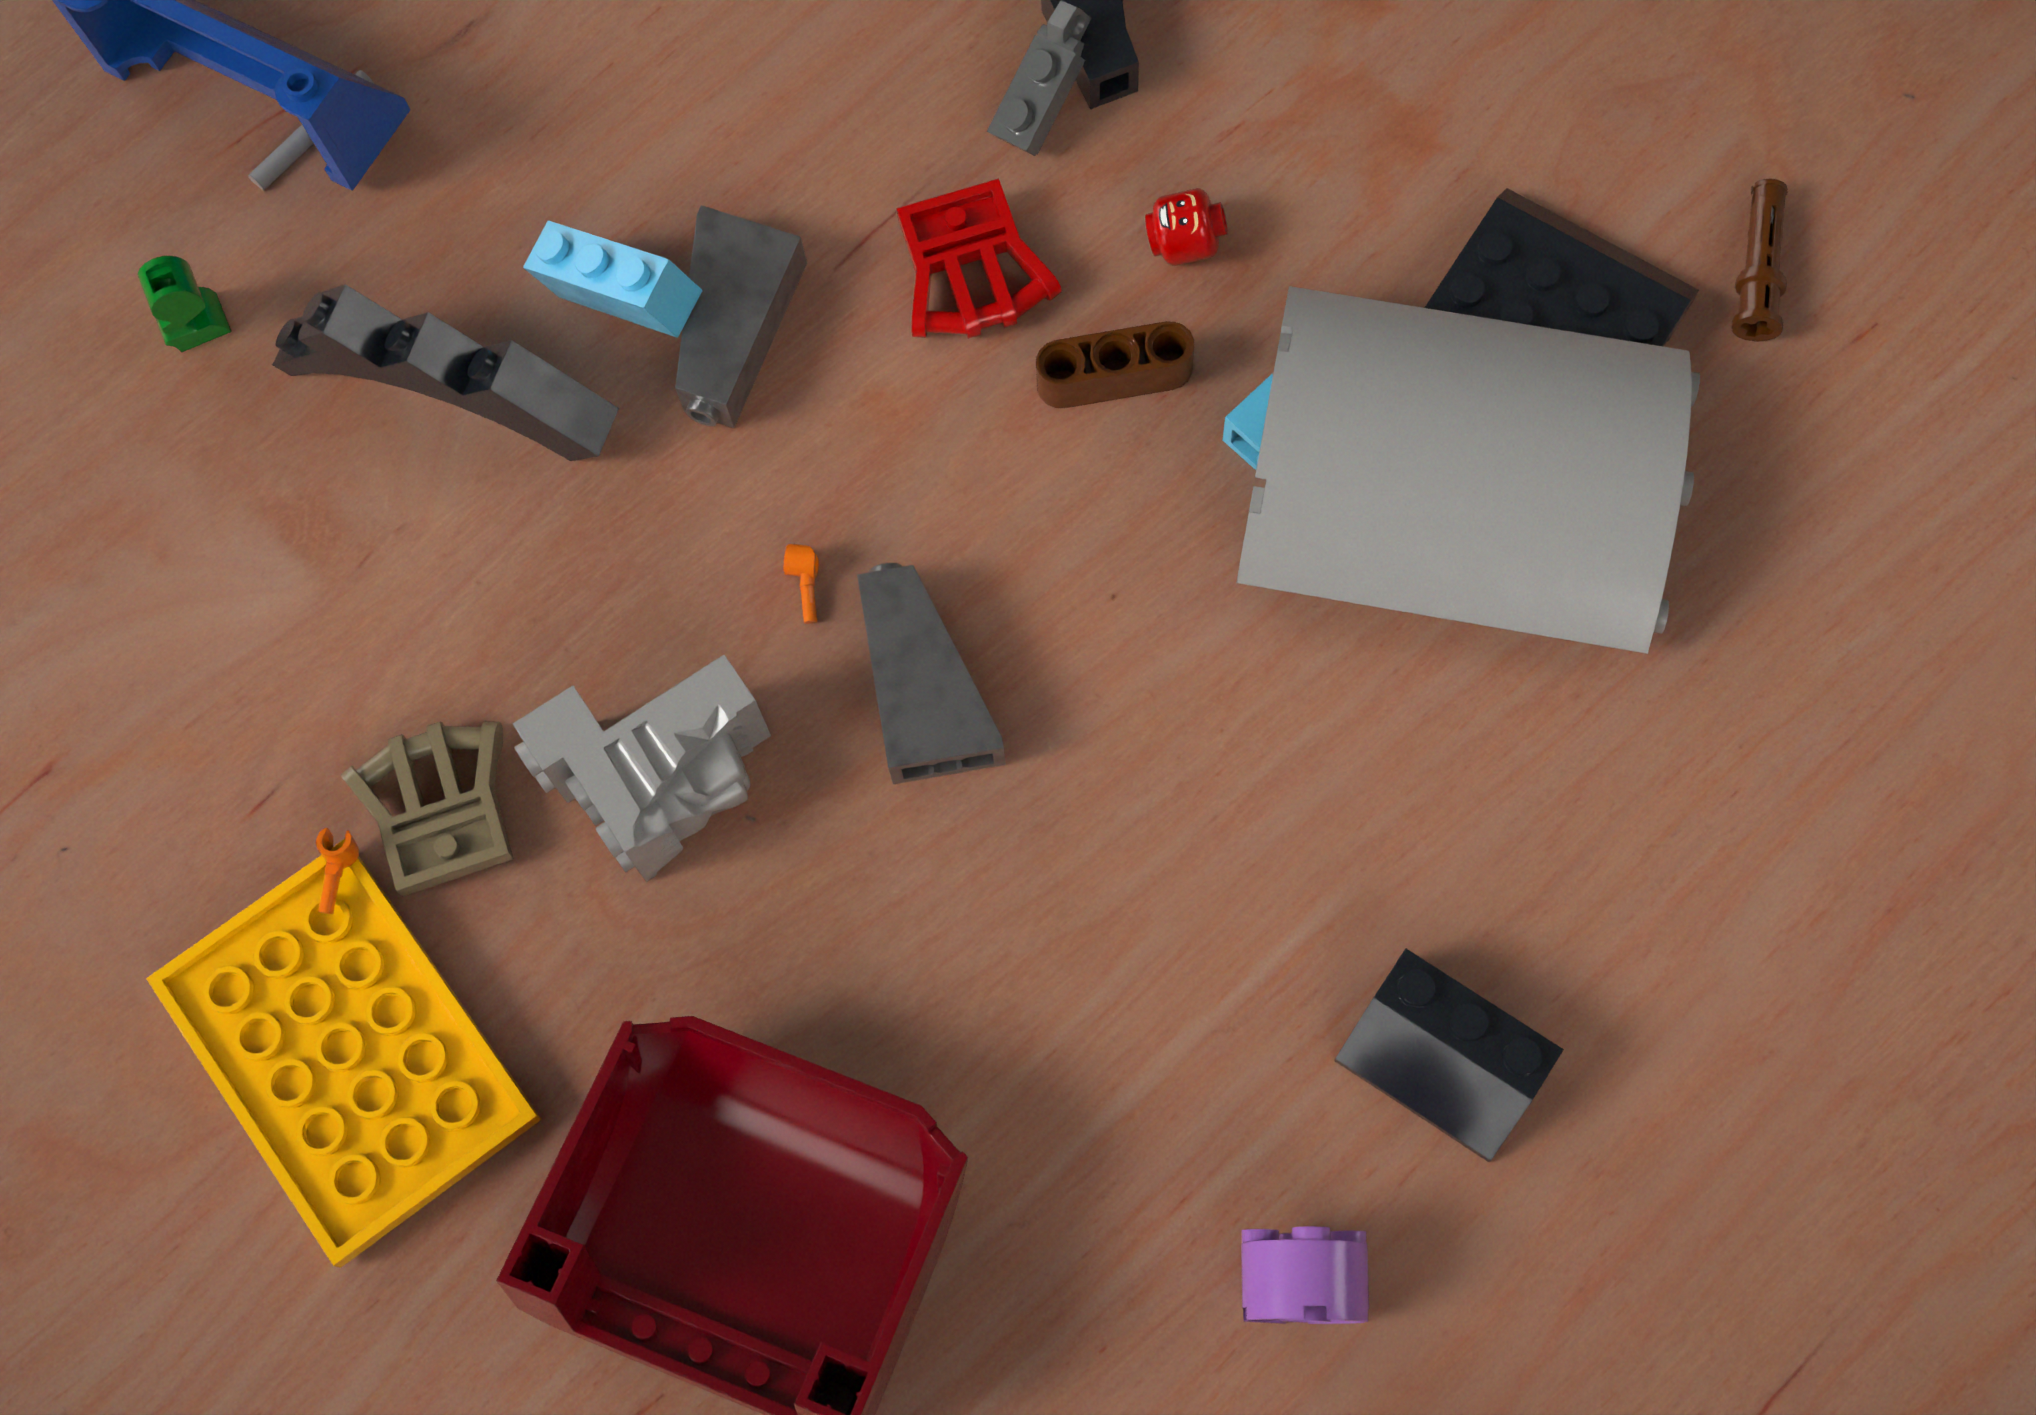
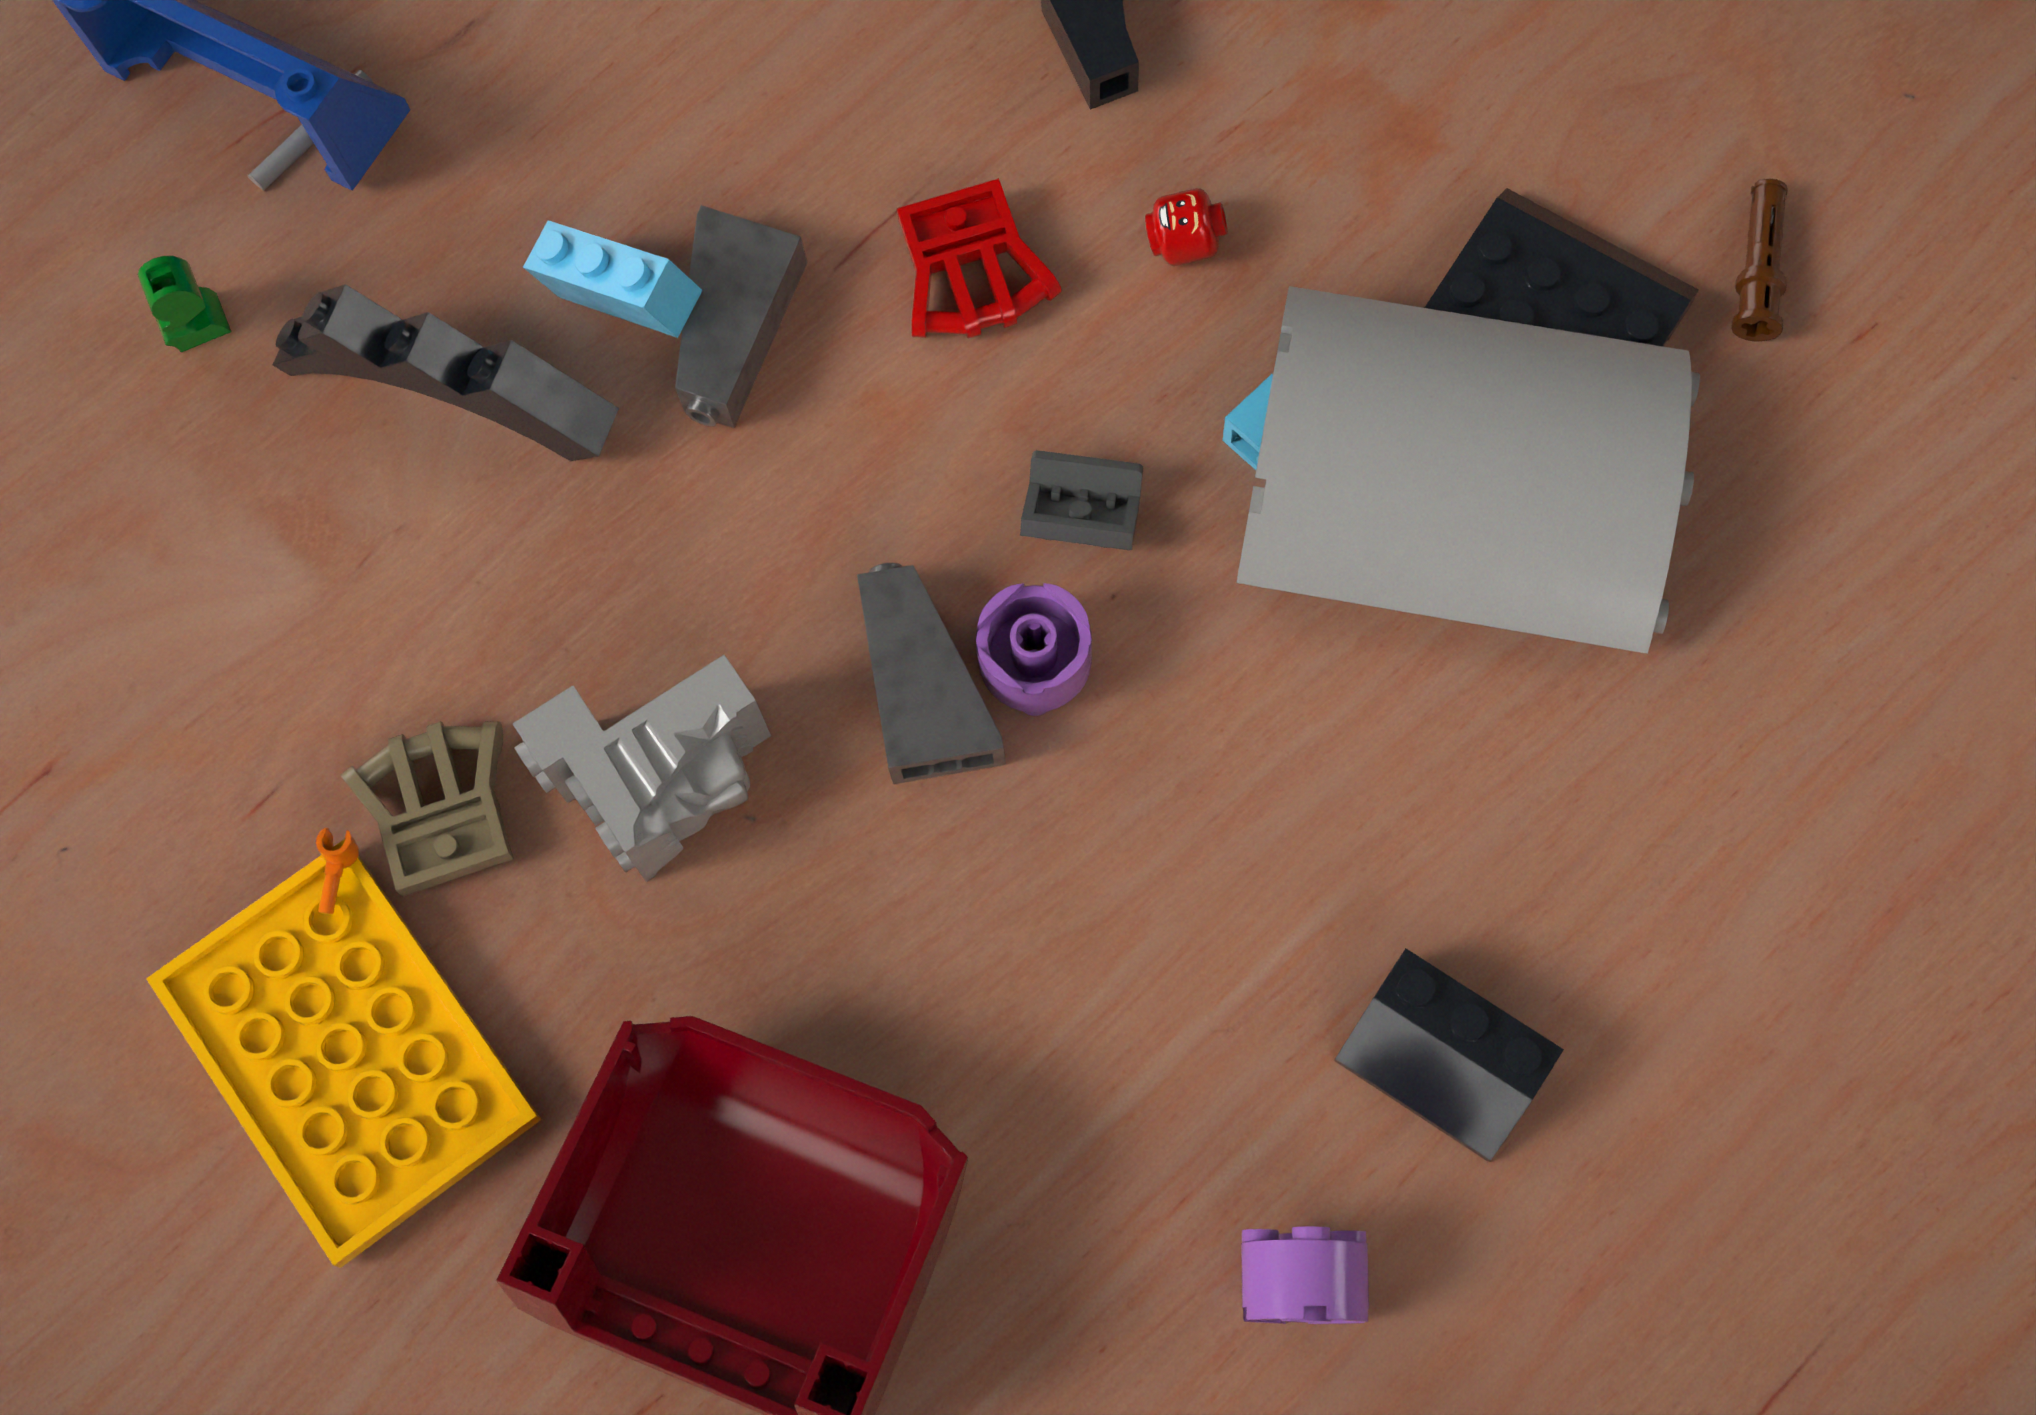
orange hand [783,544,819,624] -> none
dark grey hinge [987,0,1092,156] -> none
reddish brown beam [1036,321,1194,408] -> none
none -> medium lavender brick [976,583,1092,716]
none -> dark grey bracket [1020,450,1143,551]

